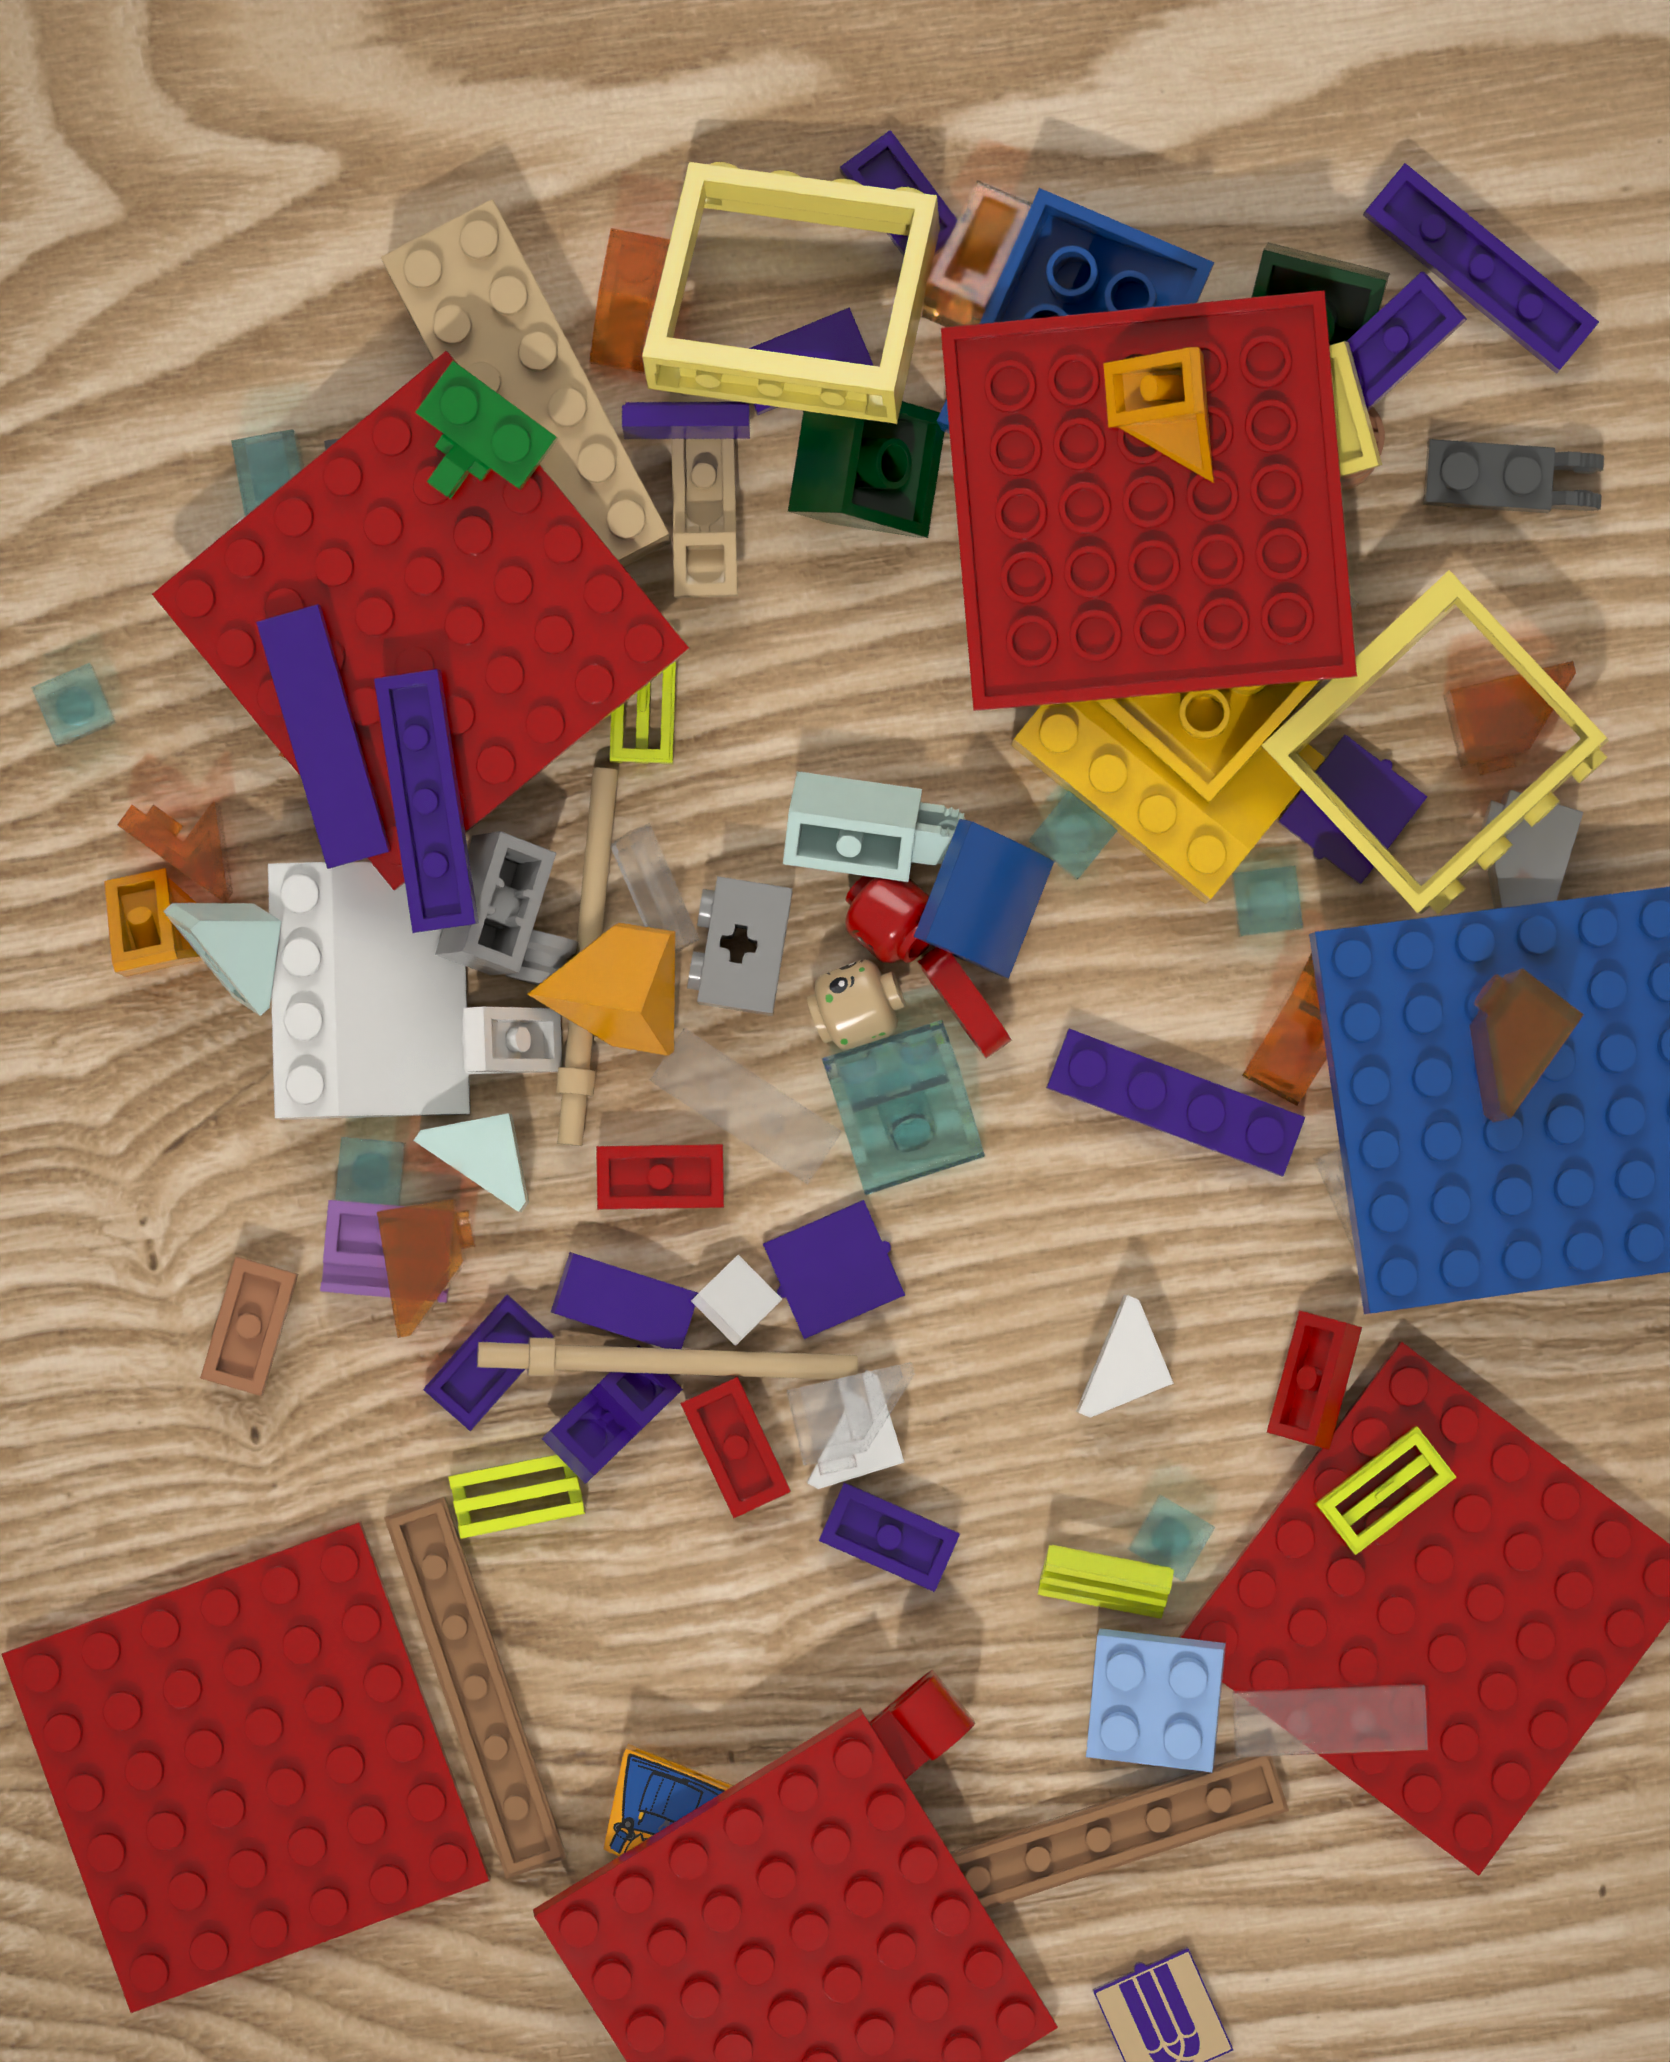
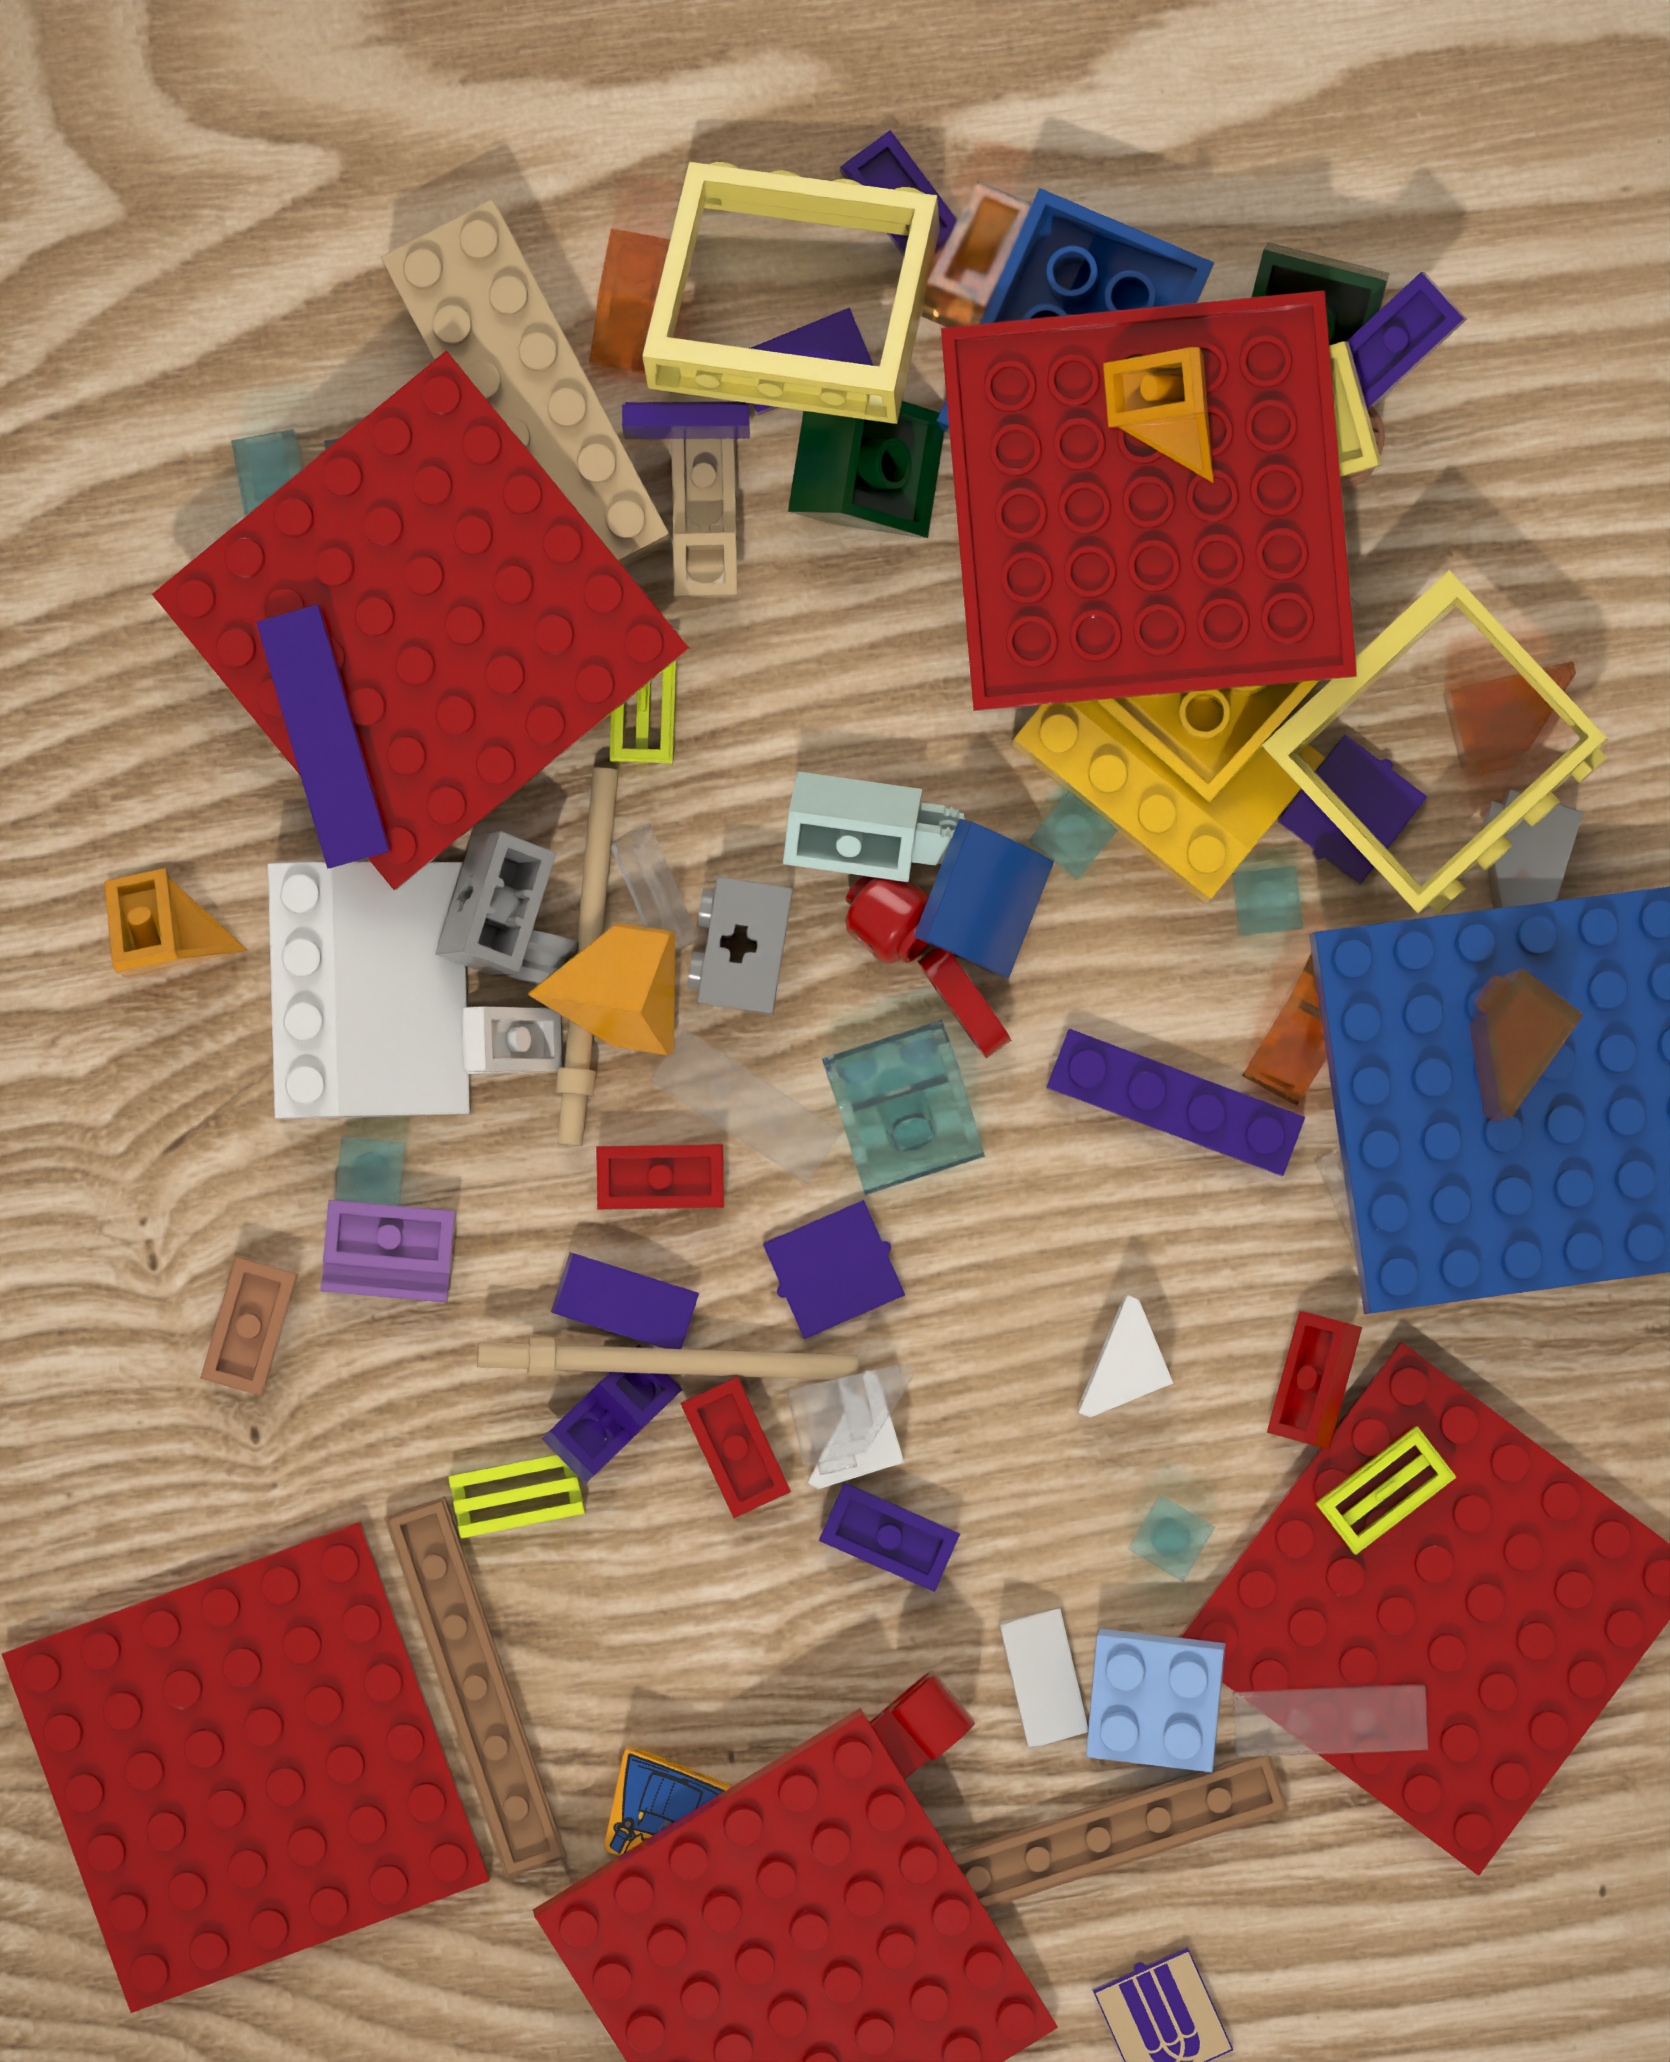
clear light blue plate [31,663,117,747] -> none
clear orange slope [117,801,233,903] -> none
light aqua slope [163,903,281,1016] -> none
dark purple plate [374,669,479,933] -> none
clear orange slope [377,1199,476,1338] -> none
light aqua slope [413,1113,529,1213] -> none
green hinge [415,361,558,499] -> none
dark purple tile [423,1294,555,1431] -> none
white tile [691,1255,782,1346] -> none
tan head [807,959,906,1051] -> none
neon yellow tile [1037,1545,1174,1619] -> none
dark purple plate [1363,163,1599,374] -> none
dark grey hinge [1424,439,1604,513] -> none
none -> white slope [999,1608,1088,1749]

